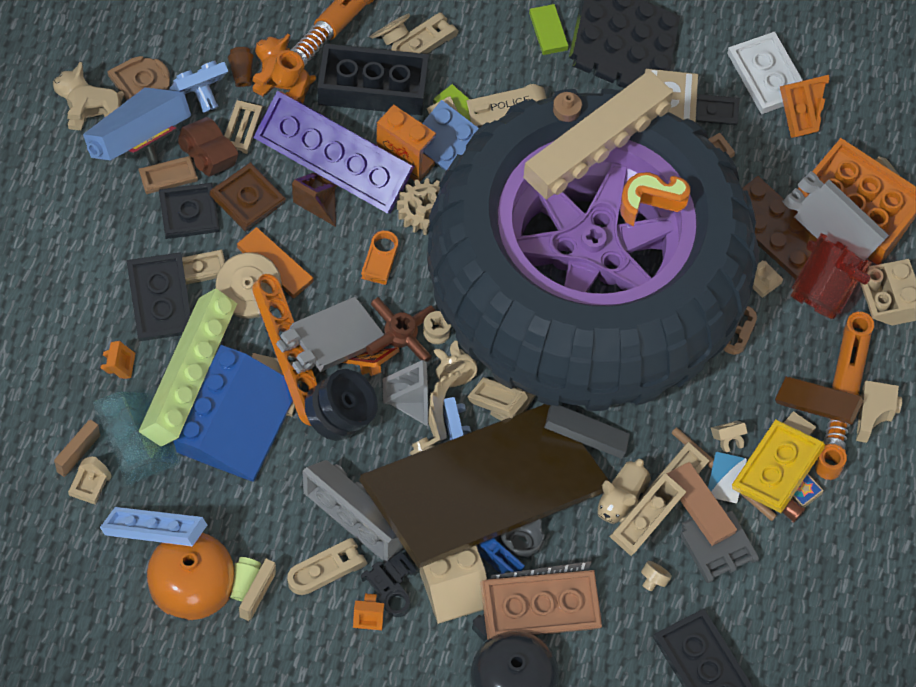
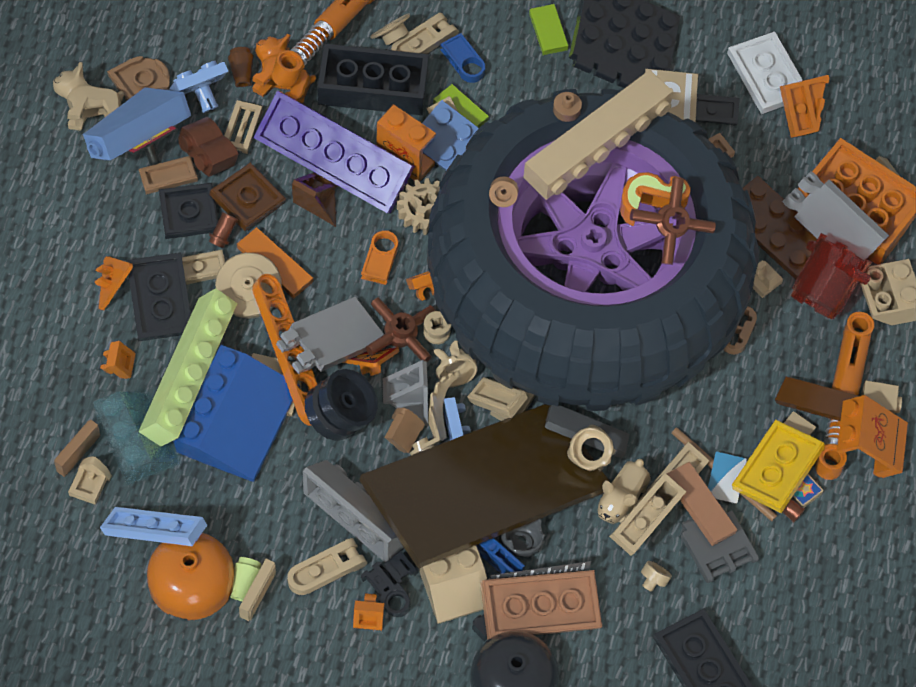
tan door [467,84,547,128] -> none
tan tile [711,421,747,452] -> none
none -> orange piece [94,256,133,311]
none -> copper pin [209,212,238,248]
none -> medium nougat tile [384,408,425,453]
none -> orange tile [406,271,434,301]
none -> blue piece [440,33,485,83]
none -> medium nougat tile [489,176,519,207]
none -> tan piece [567,424,616,471]
none -> copper bar [630,177,716,265]
none -> orange panel [837,395,908,478]

